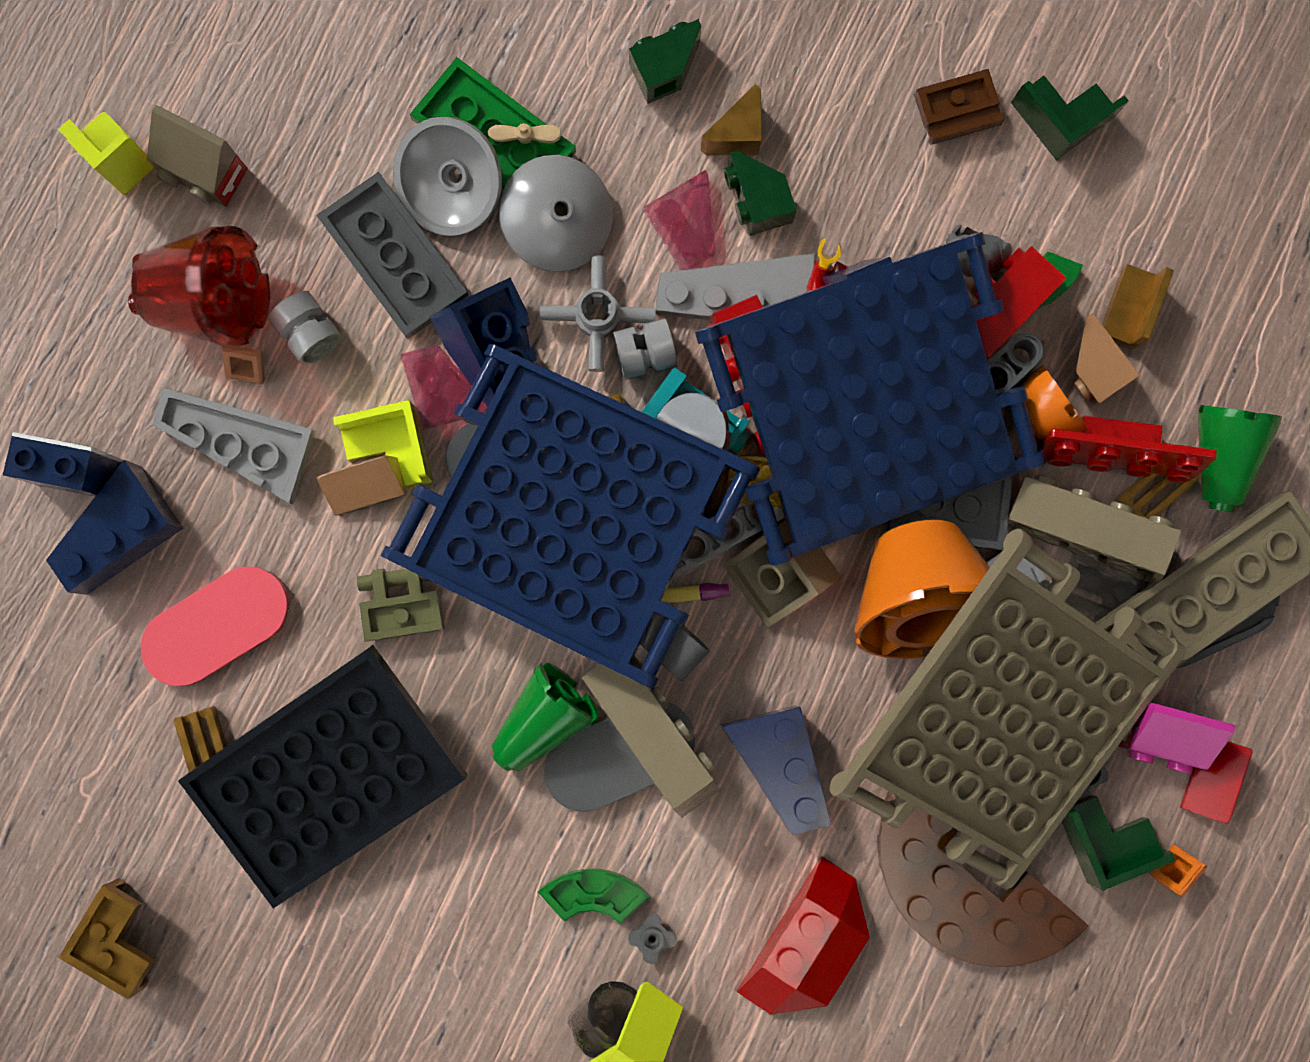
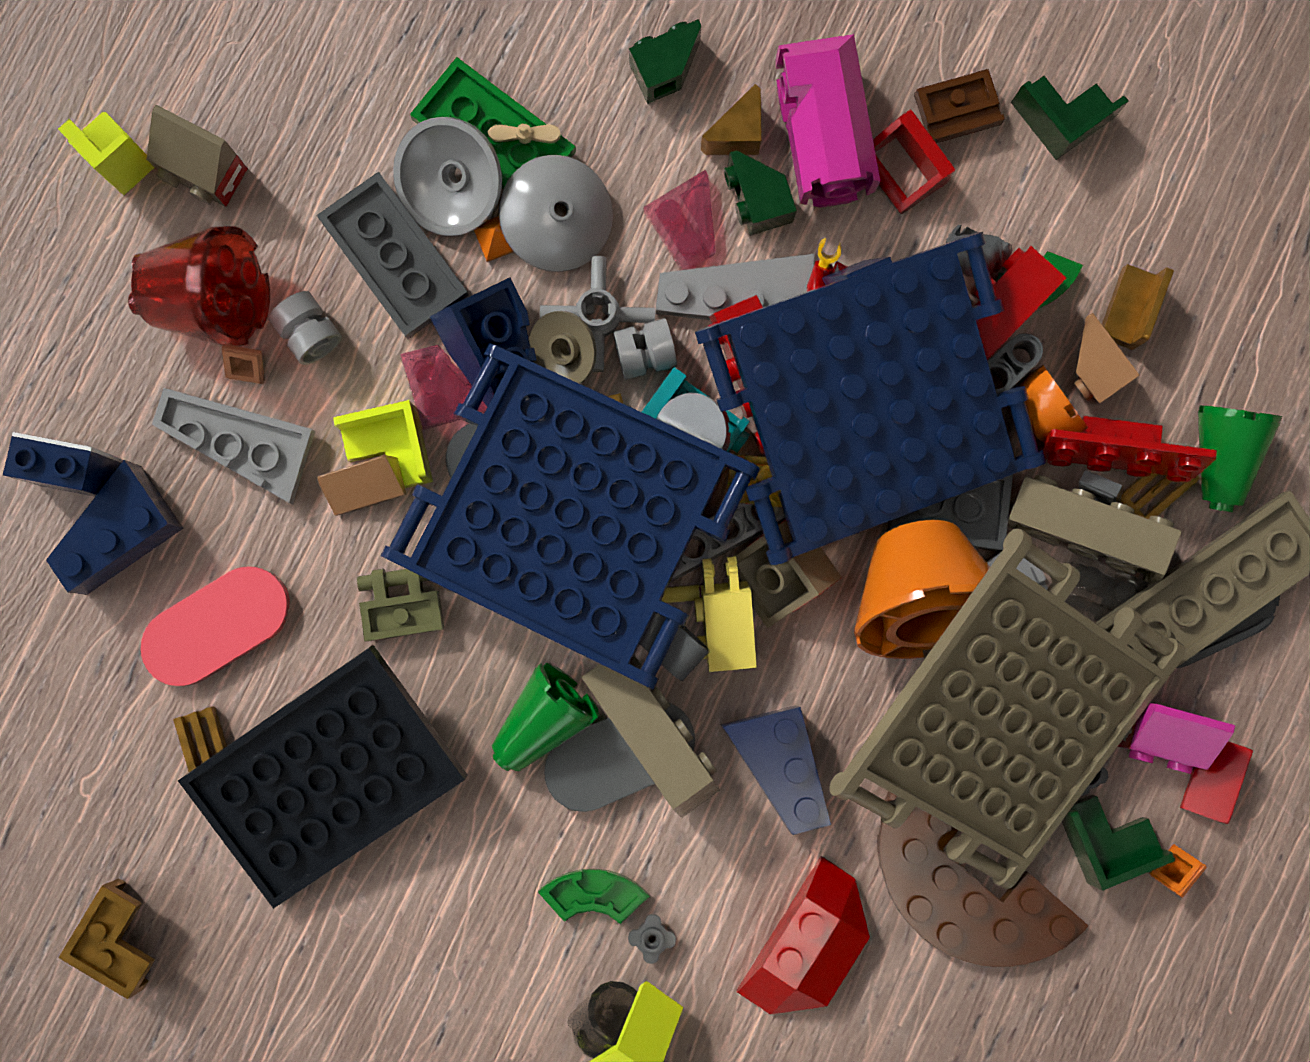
none -> orange slope [474,216,514,262]
none -> dark tan dish [529,311,597,384]
none -> light yellow hinge [694,556,757,672]
none -> dark pink brick [775,34,880,208]
none -> red tile [873,109,956,214]
none -> dark grey tile [1079,470,1123,505]

